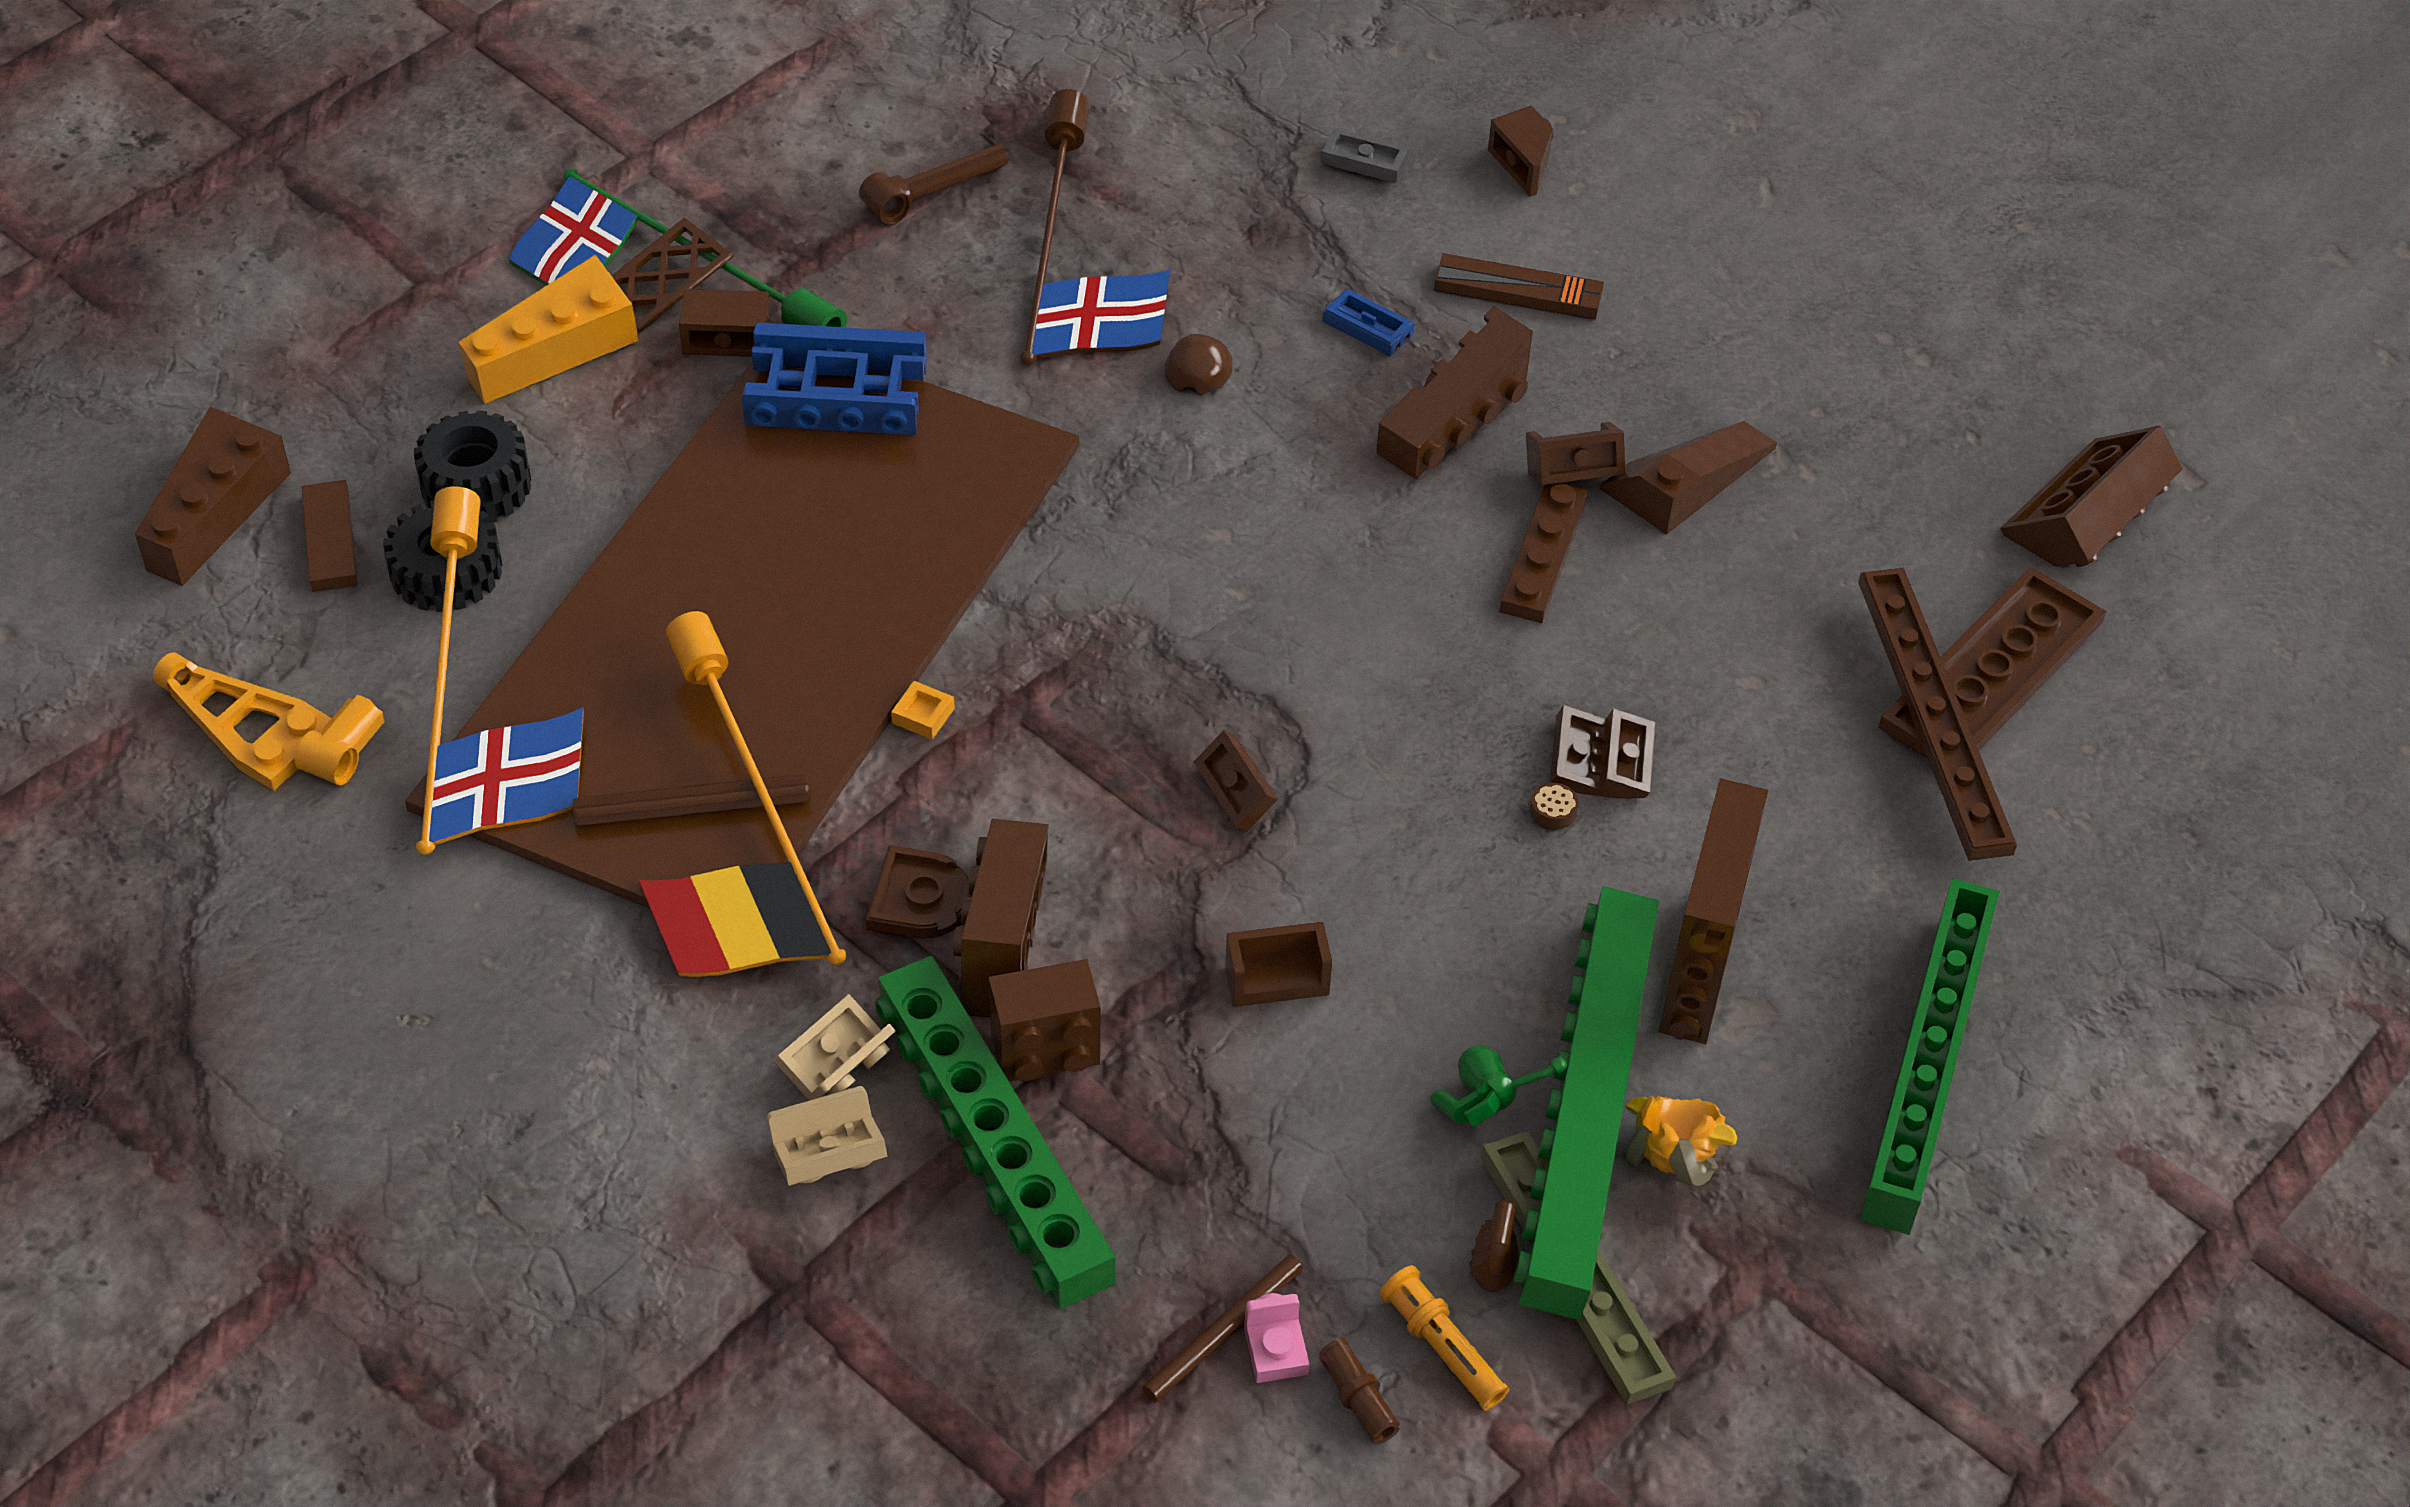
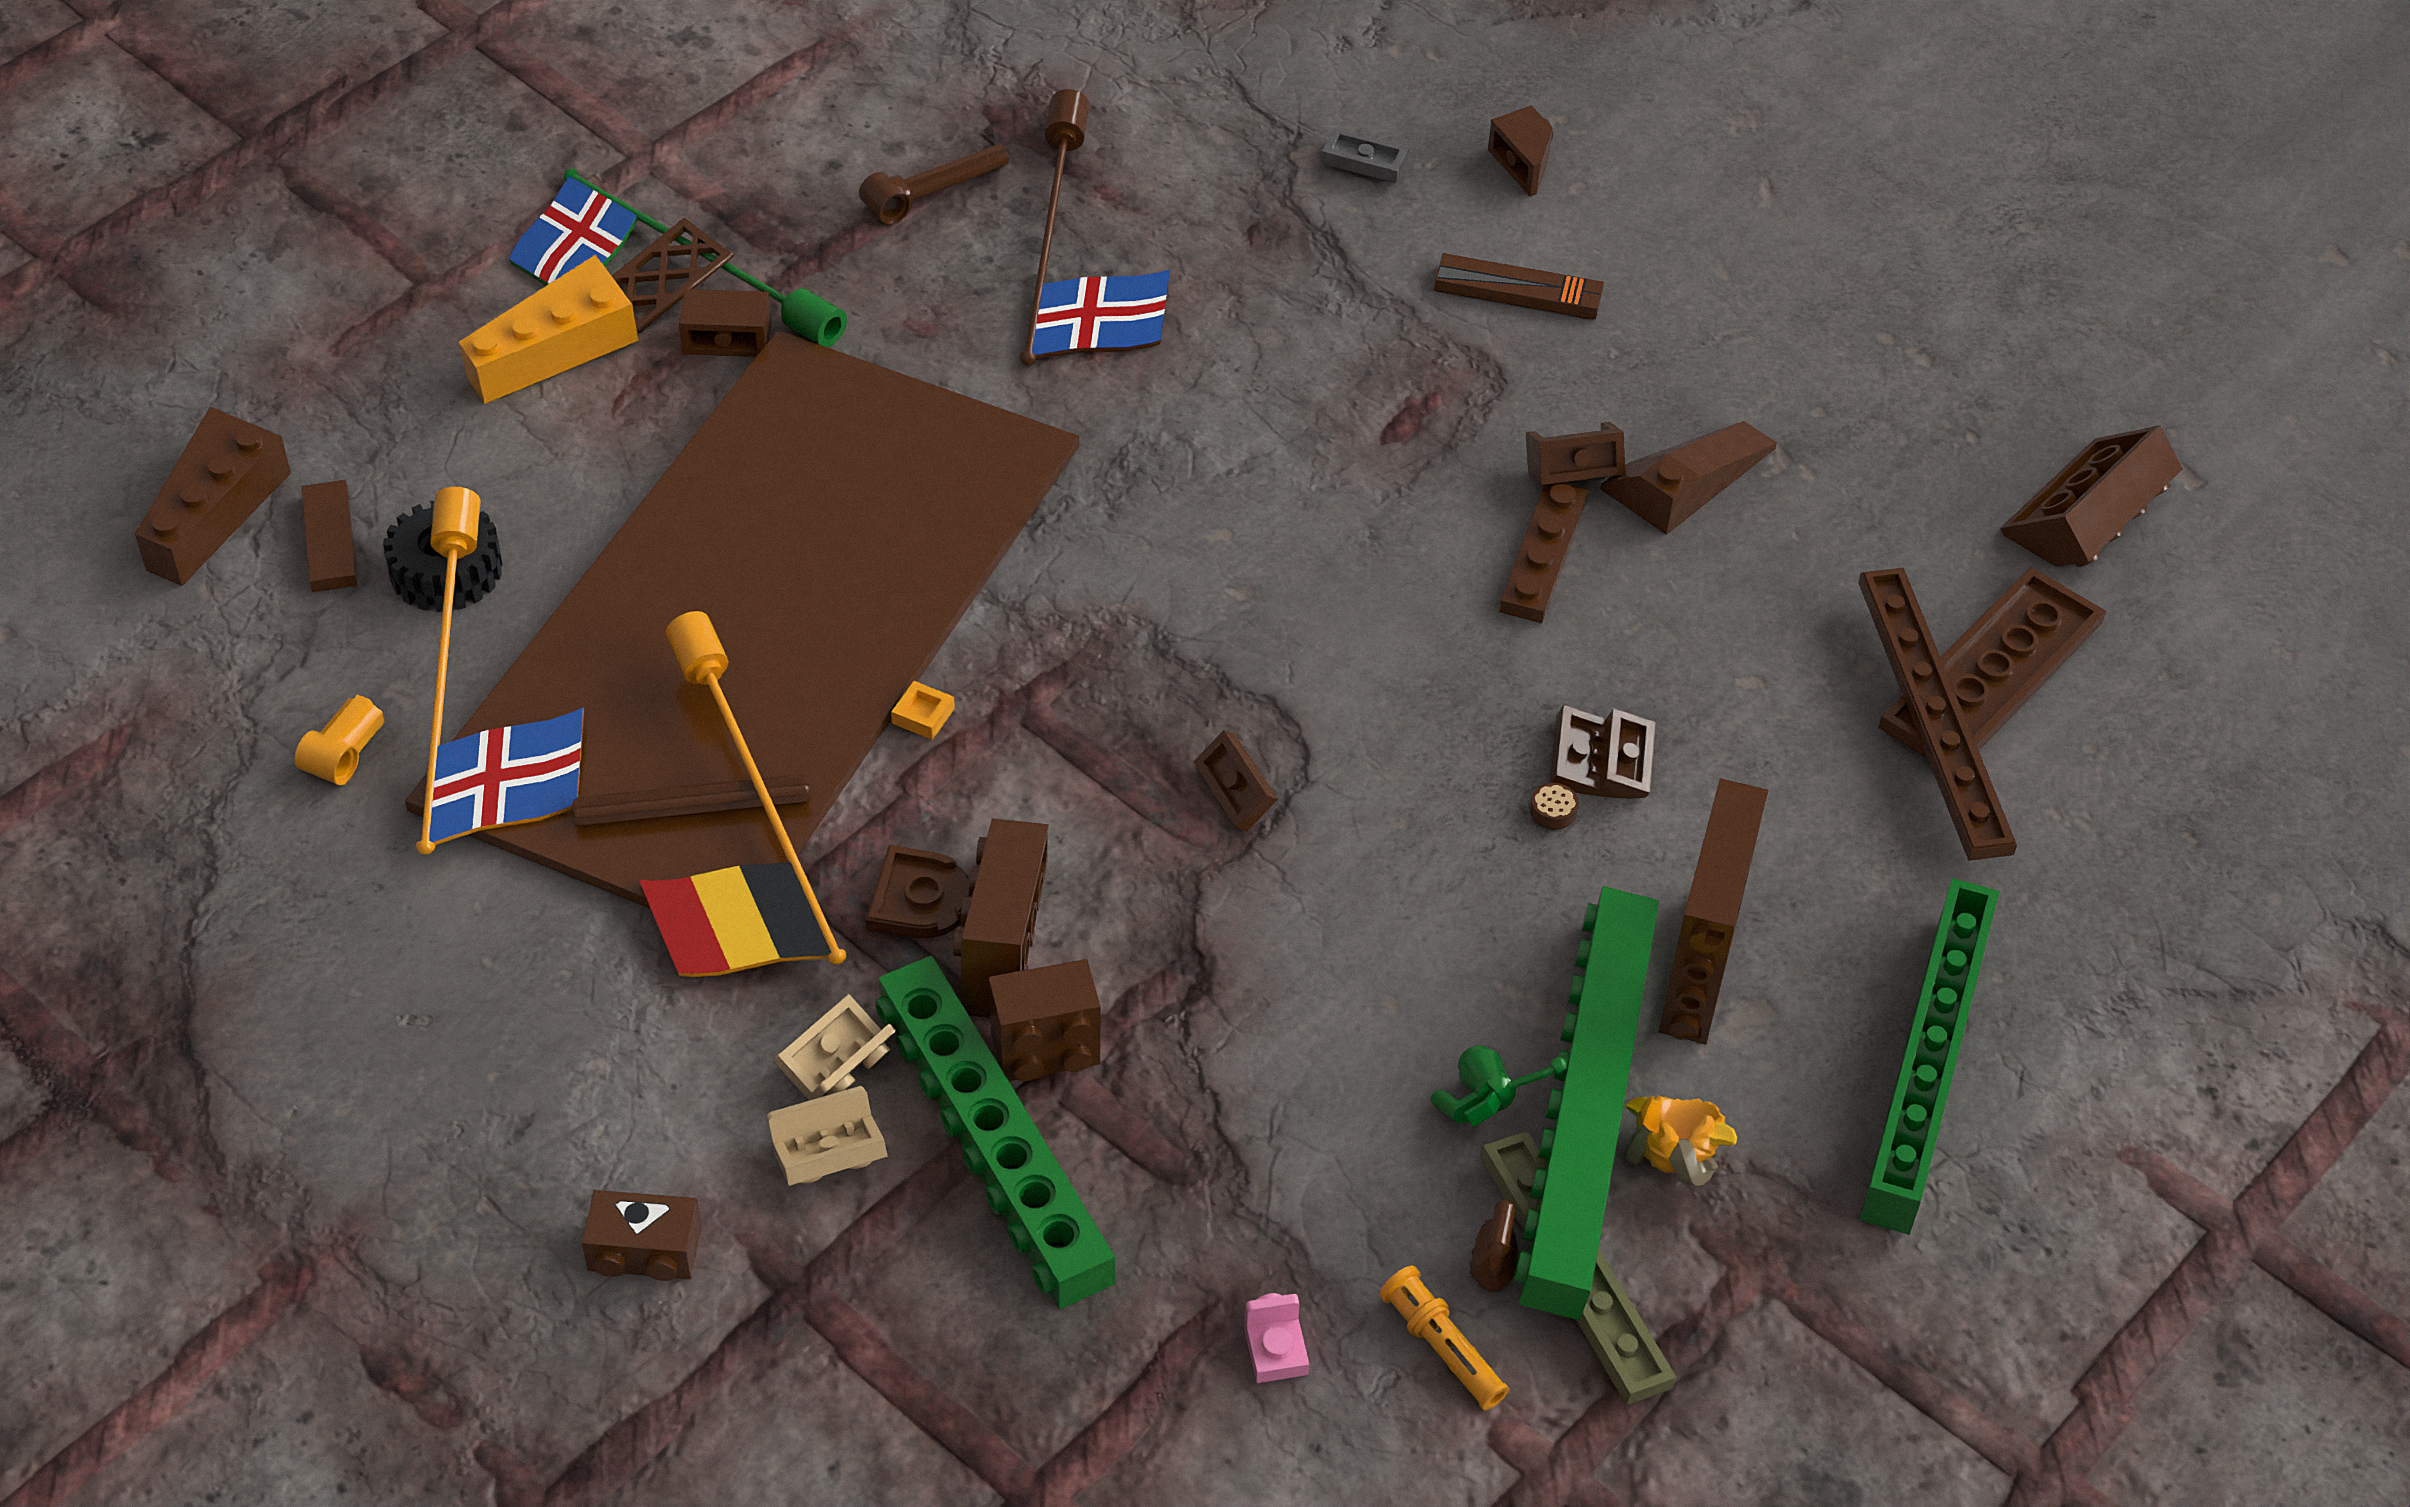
light orange plate [153,652,332,791] -> none
black tyre [414,410,532,522] -> none
blue fence [742,322,927,435] -> none
reddish brown bar [1142,1255,1302,1403] -> none
reddish brown hair [1165,334,1233,395] -> none
reddish brown panel [1225,922,1332,1007] -> none
reddish brown pin [1319,1338,1400,1444] -> none
blue tile [1322,288,1415,357] -> none
reddish brown wedge [1376,306,1533,479] -> none
none -> reddish brown brick [582,1190,702,1281]

